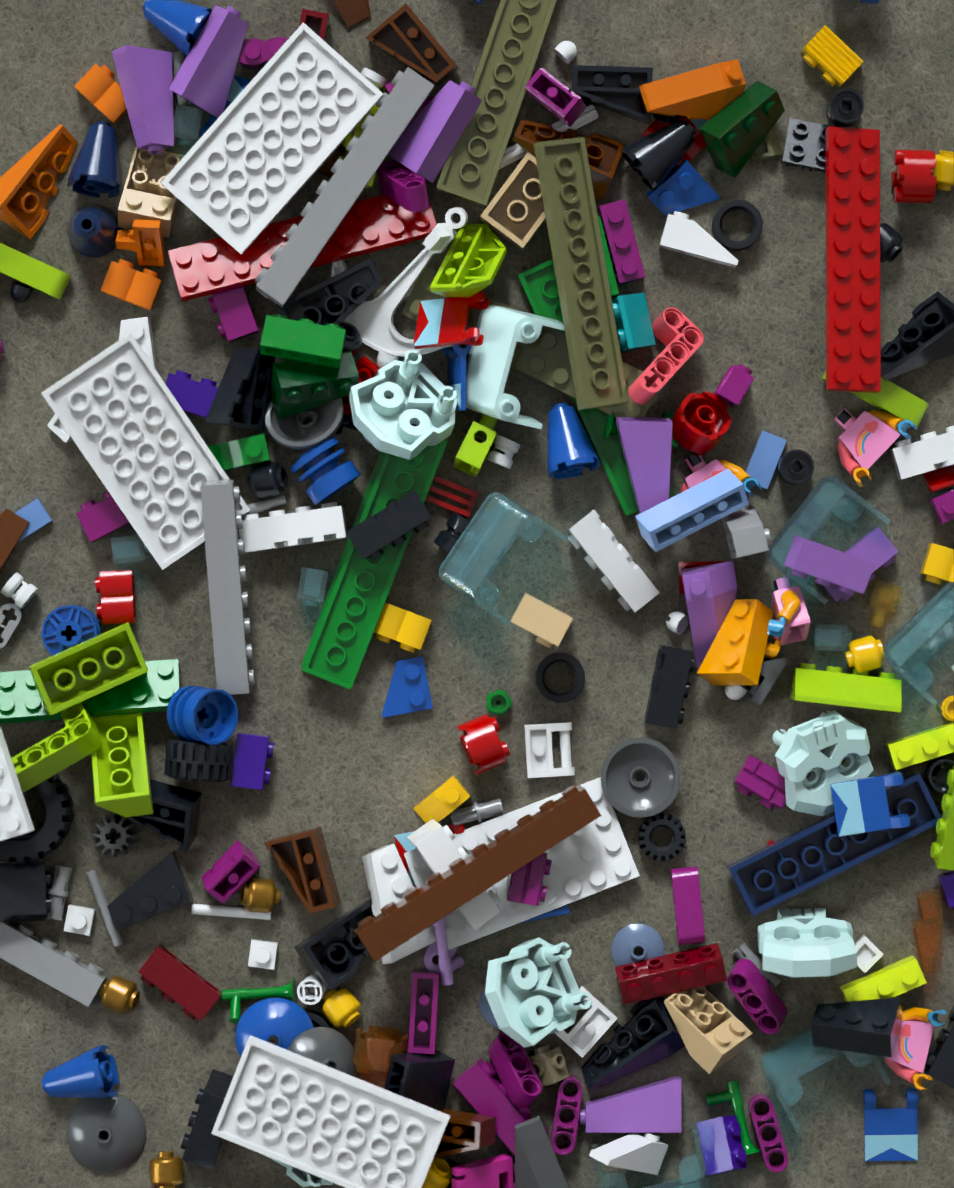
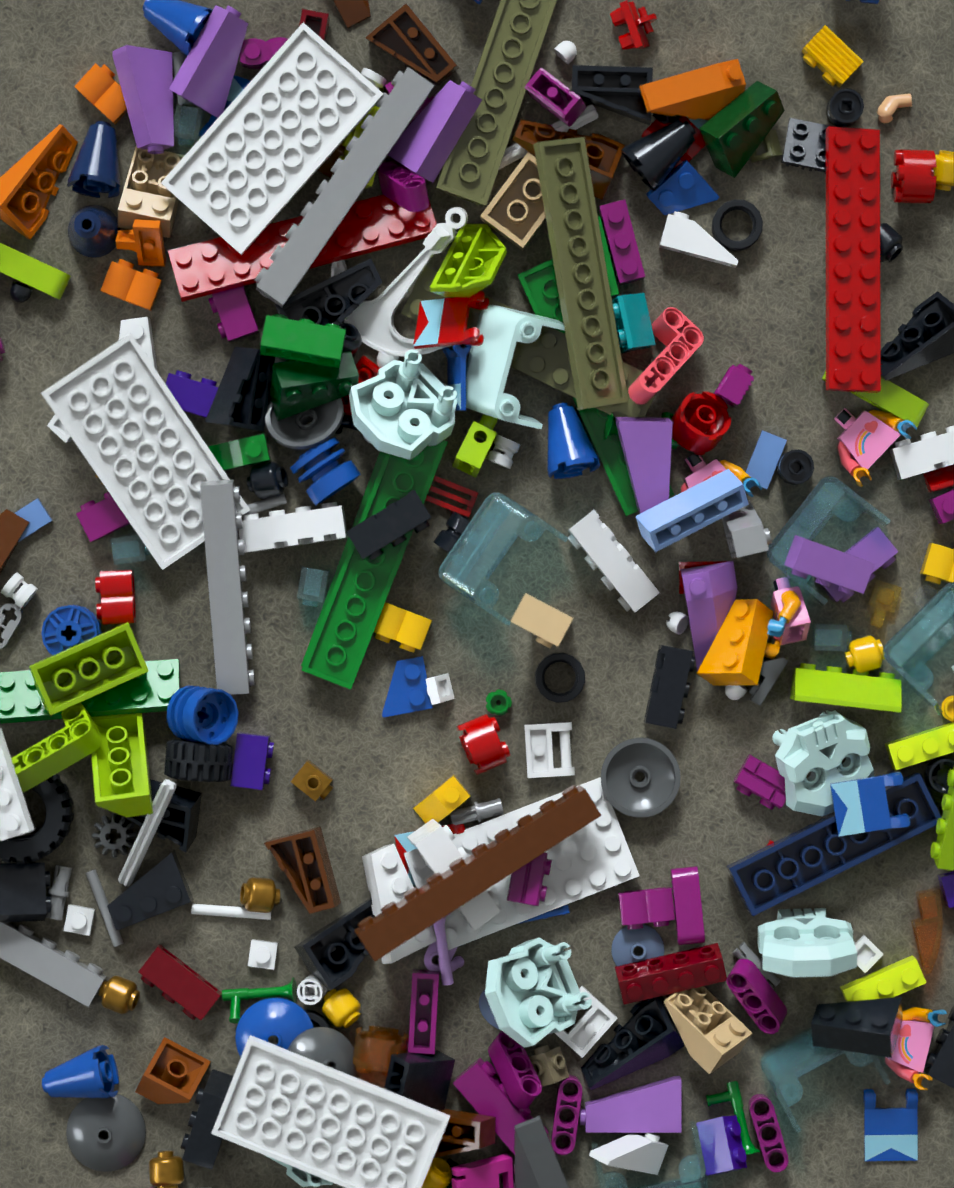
magenta brick [201,840,261,904] -> none
black tyre [638,813,686,862] -> none
none -> white axle [118,779,176,887]
none -> dark orange slope [135,1037,211,1104]
none -> pearl gold brick [291,760,333,802]
none -> white plate [426,673,455,705]
none -> red hips [610,0,657,50]
none -> magenta brick [618,887,675,930]
none -> light nougat arm [877,94,912,123]

